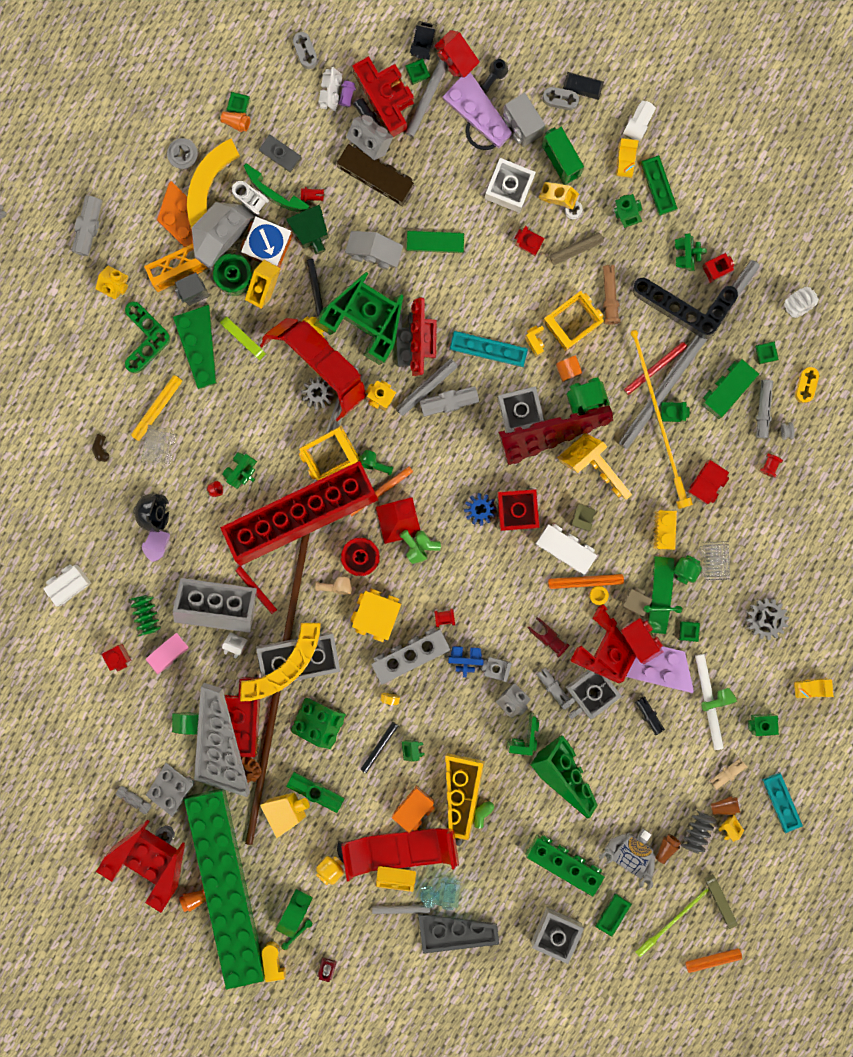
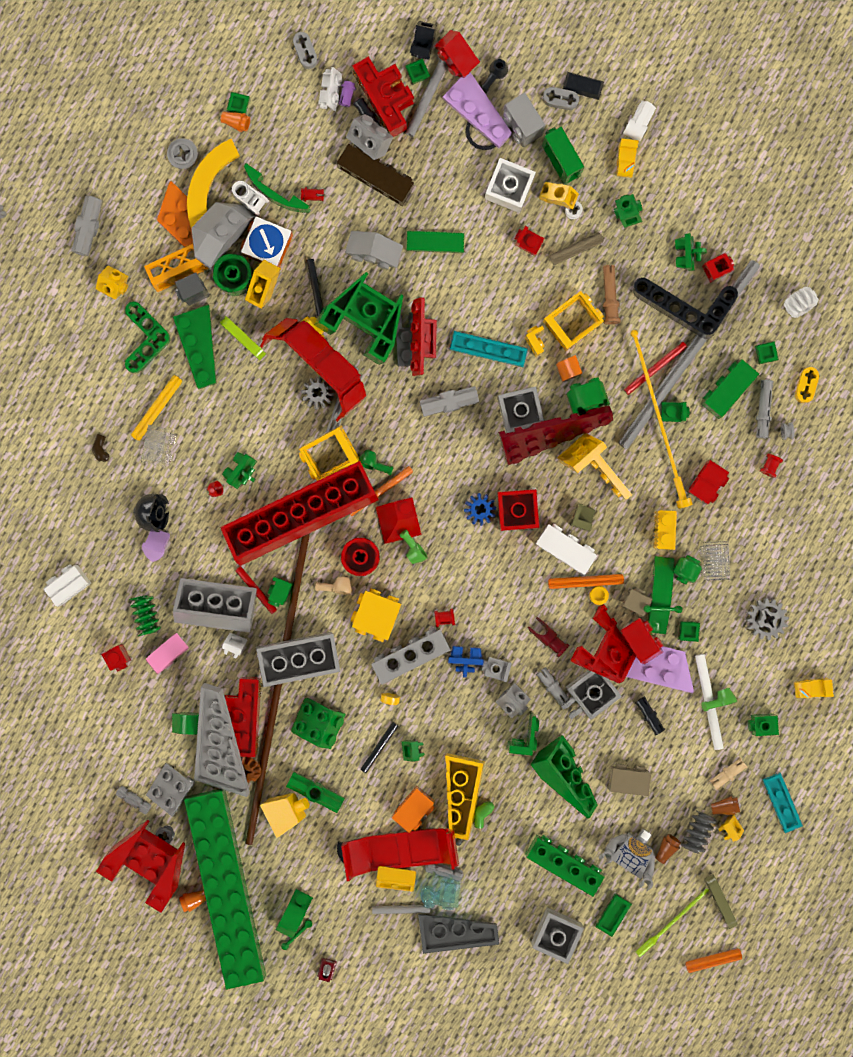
yellow tile [240,623,321,701] -> none
dark grey plate [259,134,301,173] -> none
yellow leg [262,941,286,982] -> none
dark green torso [286,204,329,255] -> none
yellow head [316,856,344,885] -> none
yellow brick [366,380,397,411] -> none
light grey axle [396,359,458,416] -> none
bright green arm [415,531,441,551] -> none
green tile [641,155,678,216] -> none
none -> green brick [267,576,293,607]
none -> light grey axle [425,864,463,882]
none -> dark tan brick [608,763,651,796]

